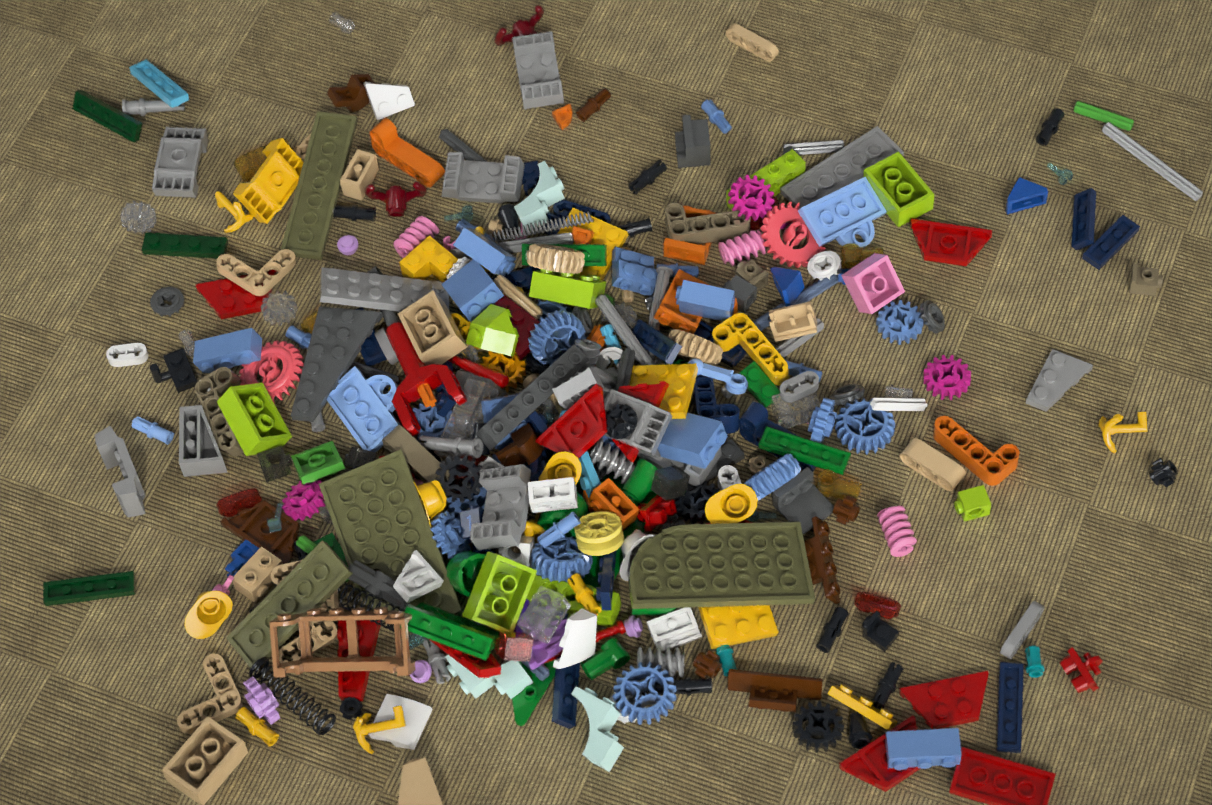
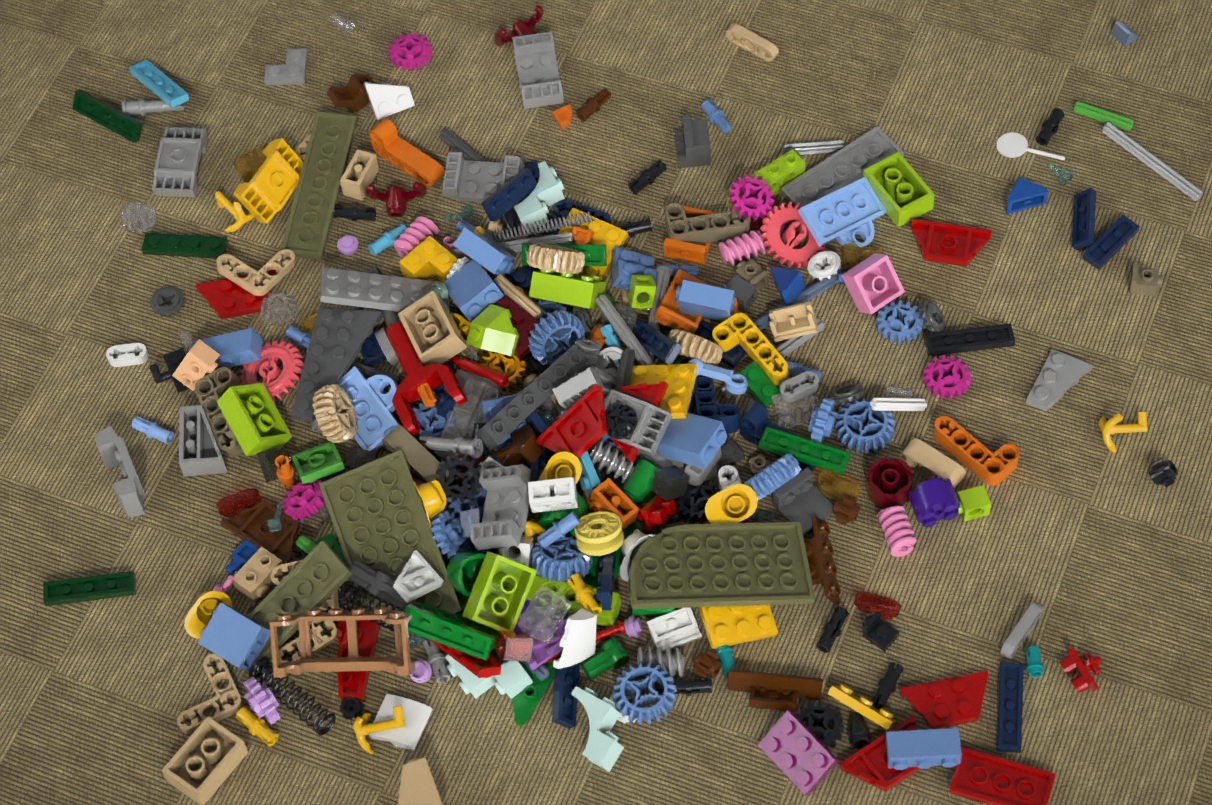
none -> light nougat brick [172,339,220,391]
none -> medium blue brick [197,602,270,672]
none -> light grey plate [264,48,308,85]
none -> orange pin [275,455,296,490]
none -> tan gear [312,384,358,444]
none -> medium azure pin [368,223,407,256]
none -> dark pink gear [388,32,432,72]
none -> sand green plate [431,282,448,300]
none -> dark blue plate [481,168,537,221]
none -> lime brick [628,275,656,310]
none -> plate [758,710,839,795]
none -> dark red brick [867,457,913,509]
none -> dark purple brick [908,478,960,527]
none -> black plate [924,323,1015,357]
none -> white piece [996,132,1065,160]
none -> sand blue slope [1112,21,1139,46]

